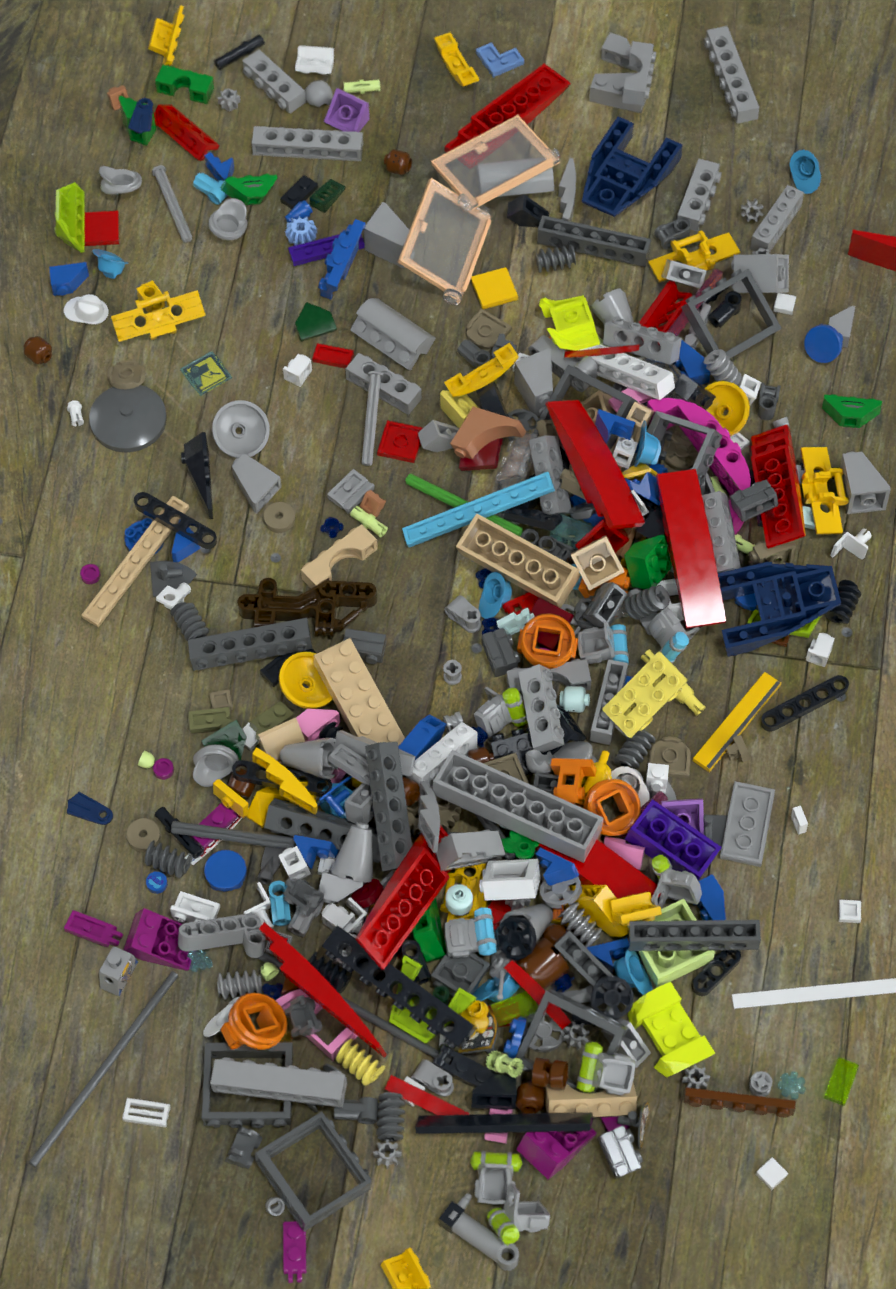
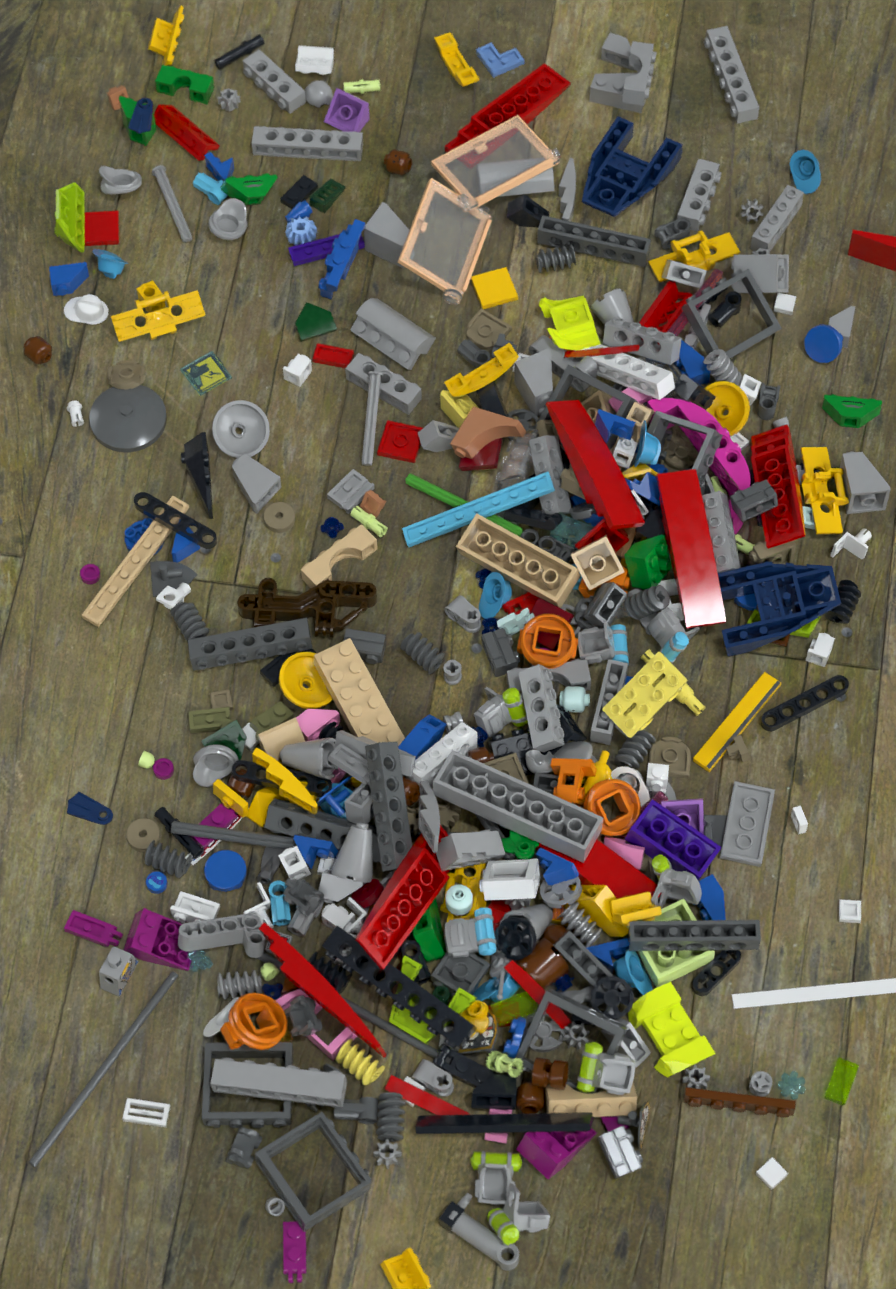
none -> dark grey piece [400,632,445,675]

